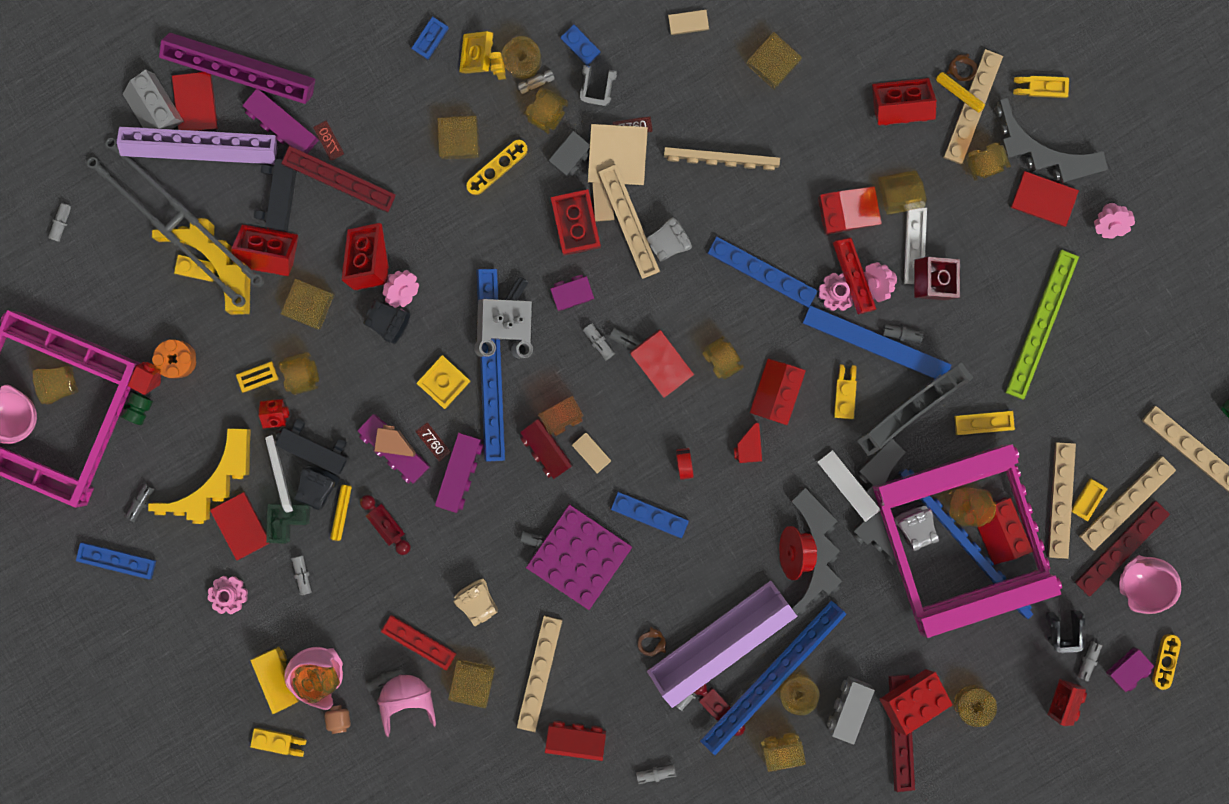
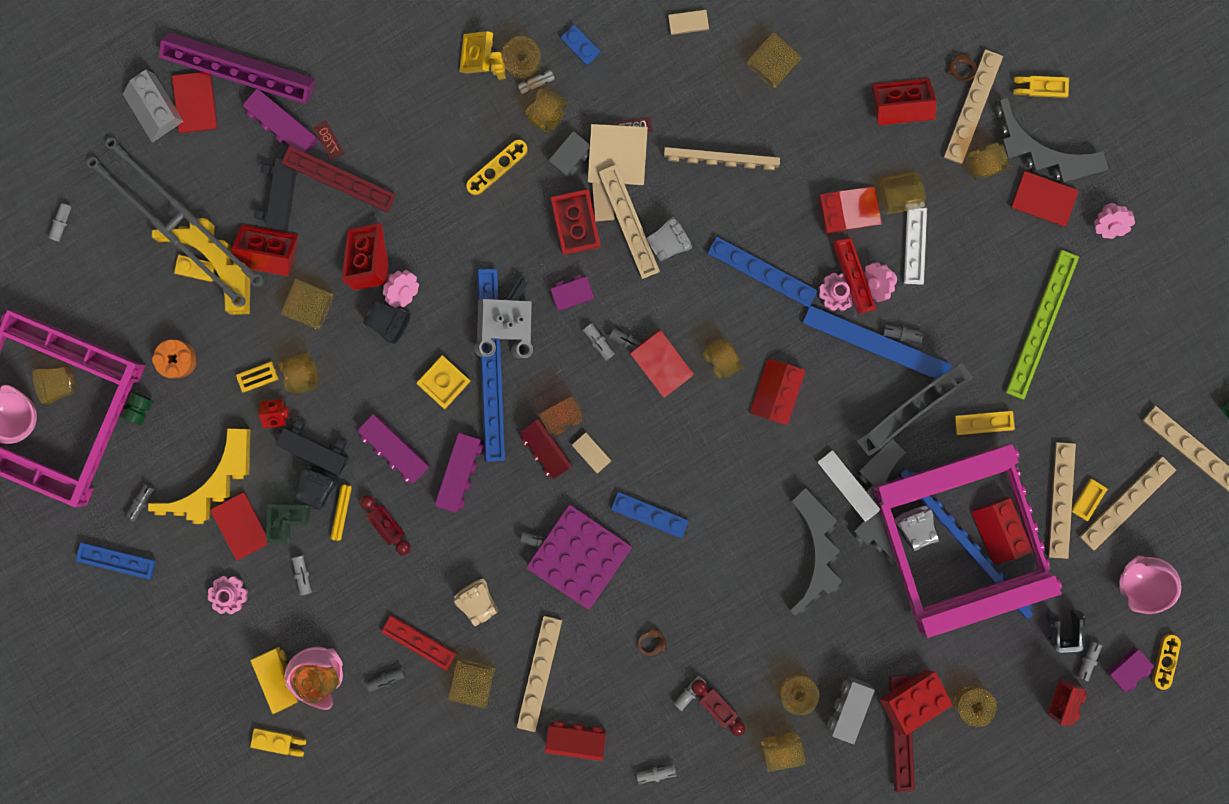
lavender brick [117,127,278,164] -> none
red slope [128,362,161,395] -> none
white tile [265,435,293,513] -> none
nougat head [324,705,351,734] -> none
nougat slope [374,425,416,457] -> none
bright pink piece [377,675,436,737] -> none
blue plate [411,16,449,60] -> none
clear red sticker [416,422,451,461] -> none
clear yellow brick [437,116,480,159] -> none
light grey piece [580,65,617,106] -> none
lavender piece [647,581,797,708] -> none
red piece [676,448,693,480] -> none
blue plate [700,601,847,755] -> none
red slope [733,423,762,463] -> none
red piece [779,526,817,580] -> none
yellow hinge [834,364,857,419] -> none
dark red brick [914,257,960,300] -> none
yellow axle [936,72,985,113] -> none
clear yellow brick [949,487,996,527] -> none
dark red plate [1074,501,1170,597] -> none

